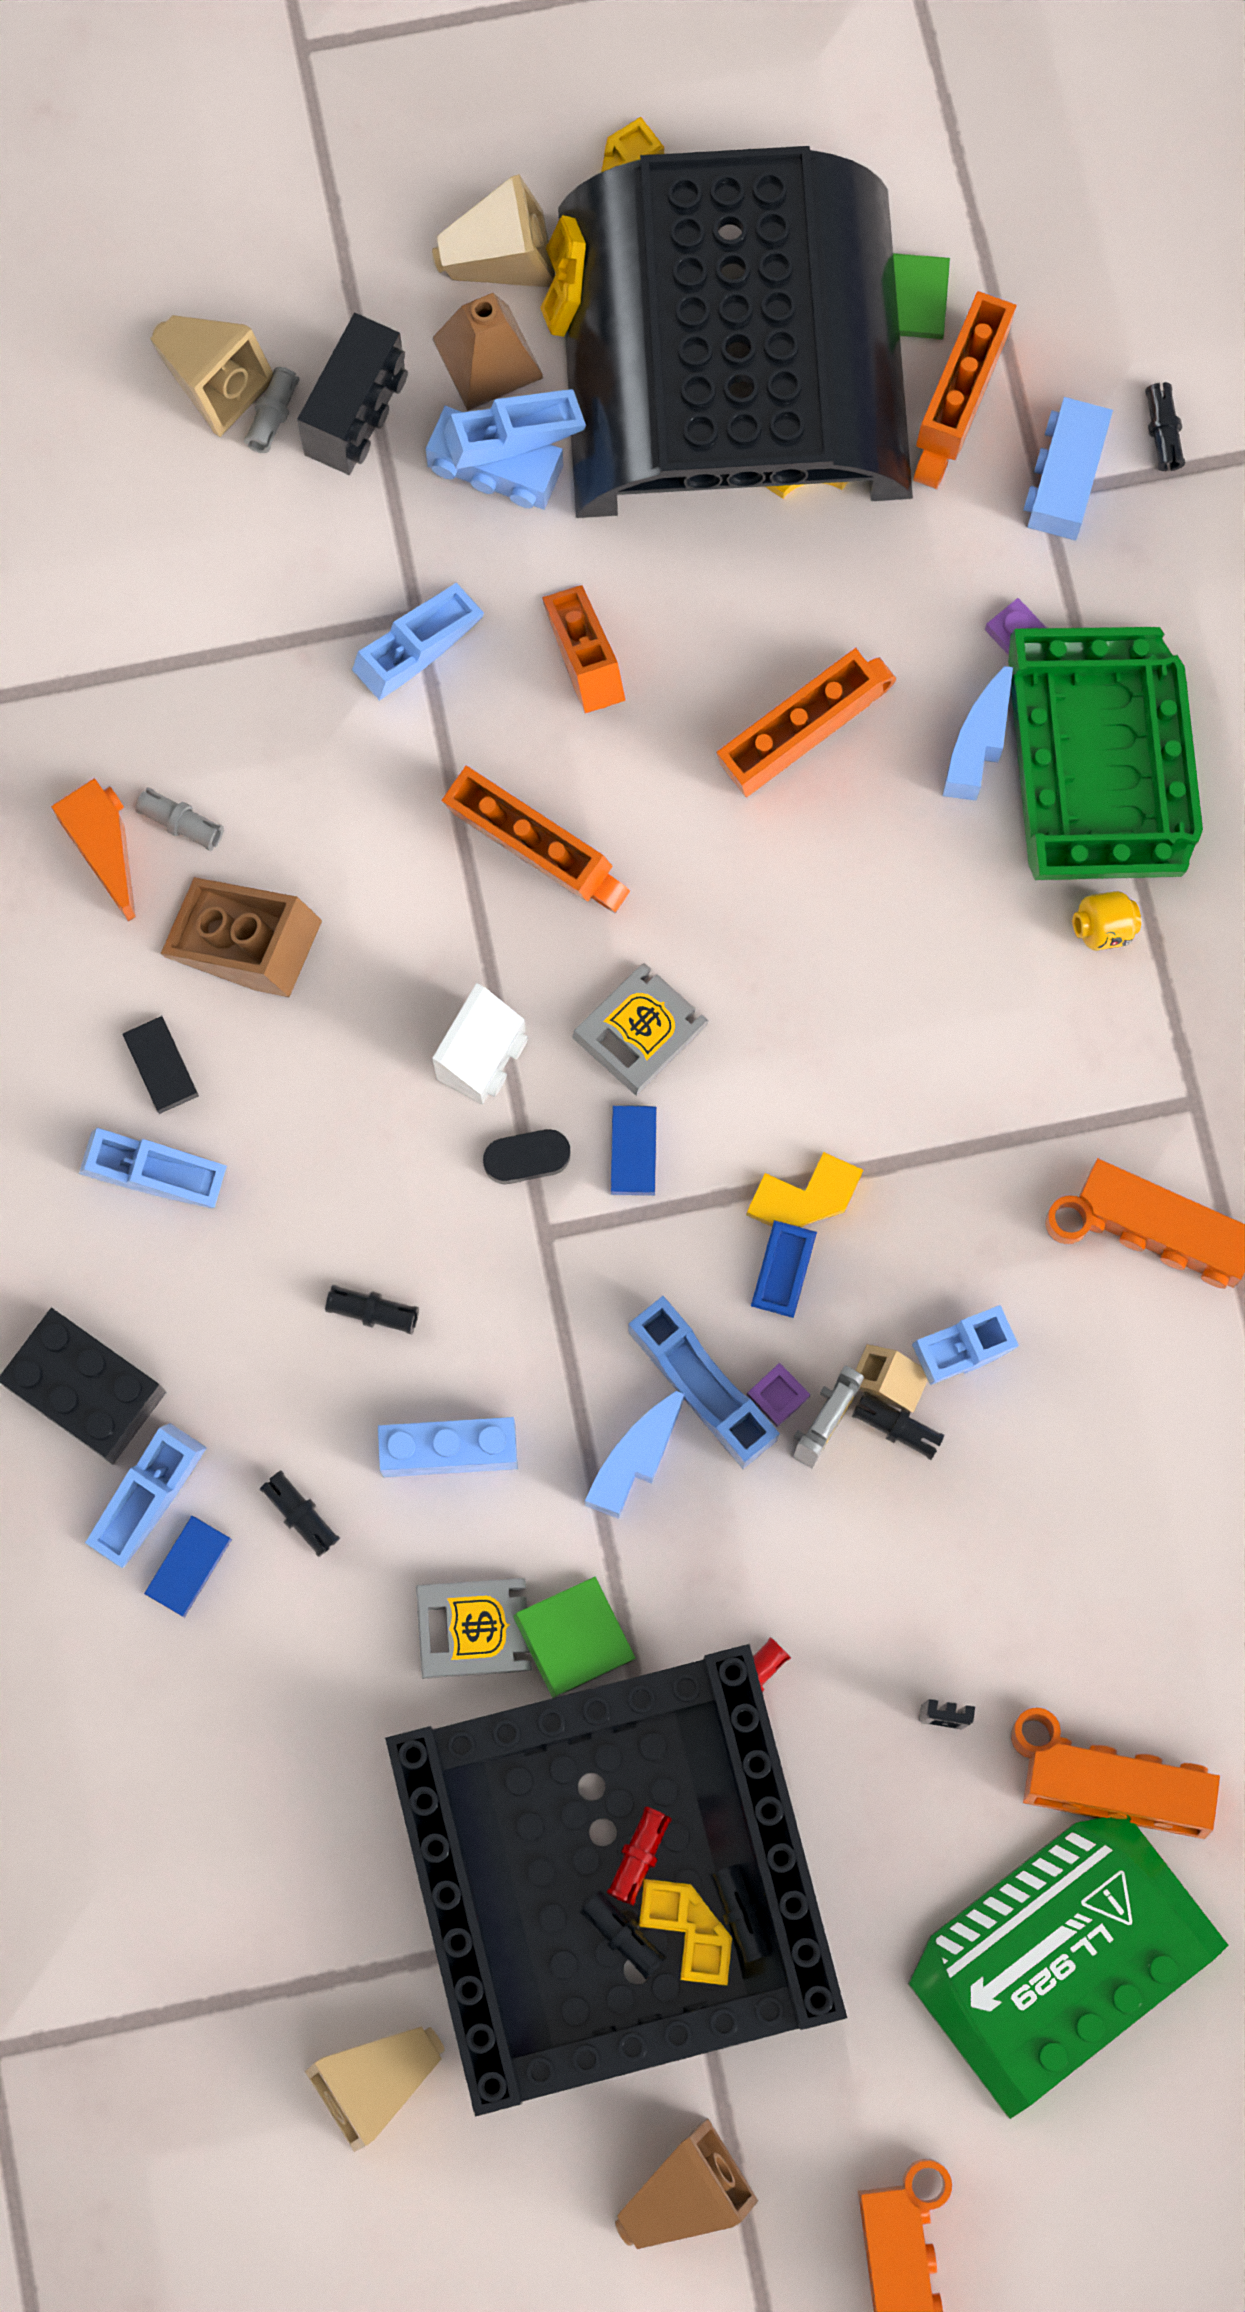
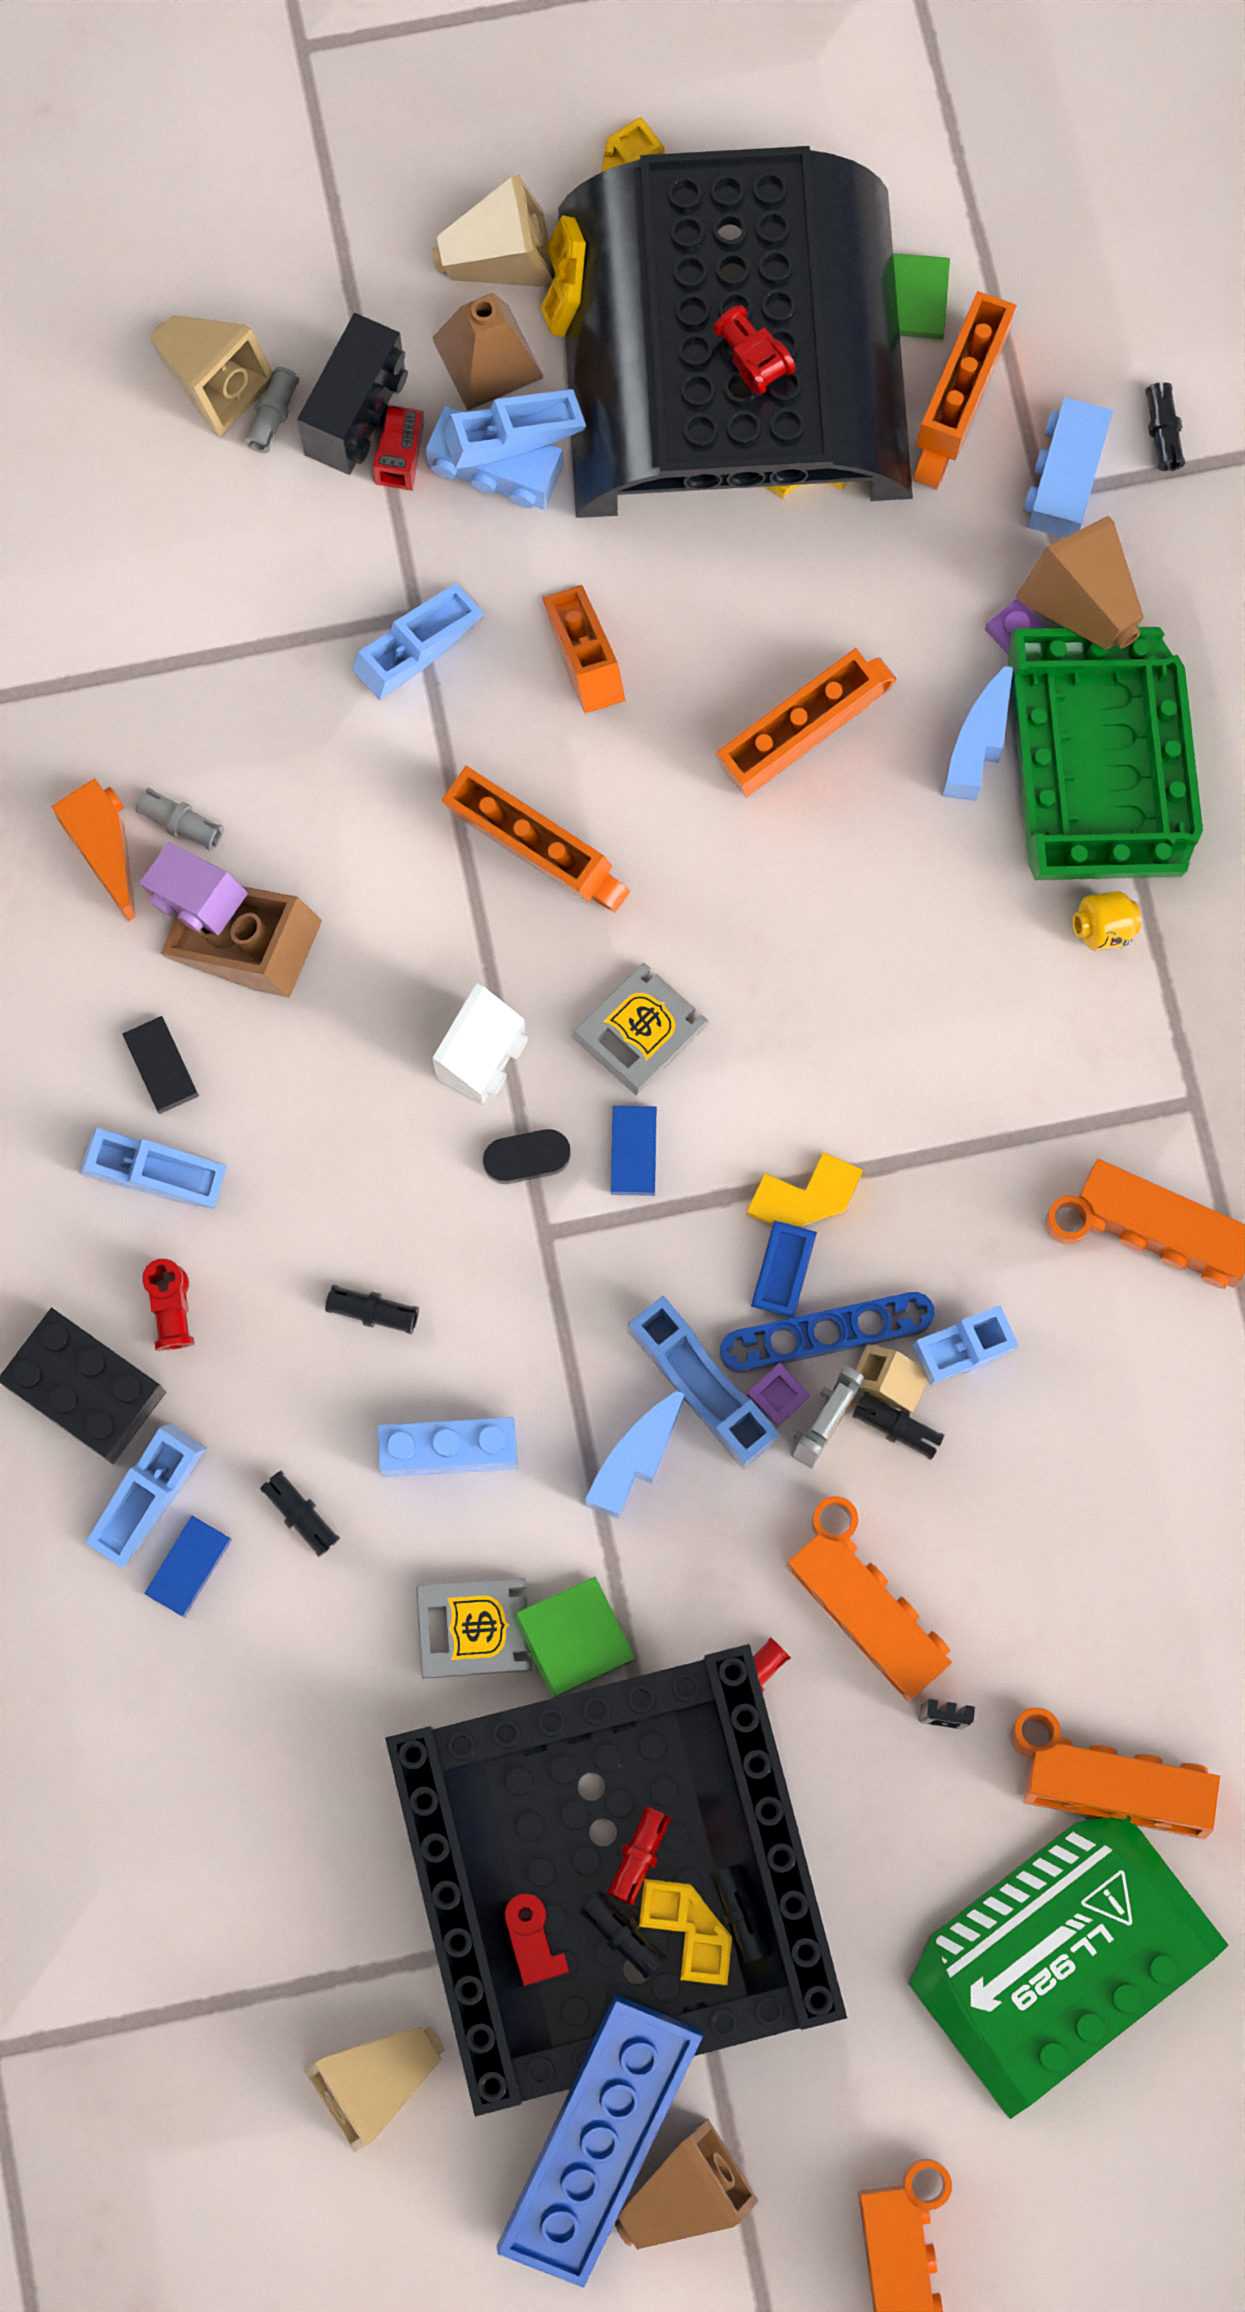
none -> lavender brick [139,842,248,936]
none -> red connector [142,1258,195,1351]
none -> red leg [373,405,424,491]
none -> plate [496,1994,703,2288]
none -> red leg [505,1893,569,1986]
none -> red connector [713,305,796,396]
none -> blue beam [720,1292,935,1373]
none -> orange hinge [785,1496,952,1702]
none -> medium nougat slope [1016,515,1144,650]

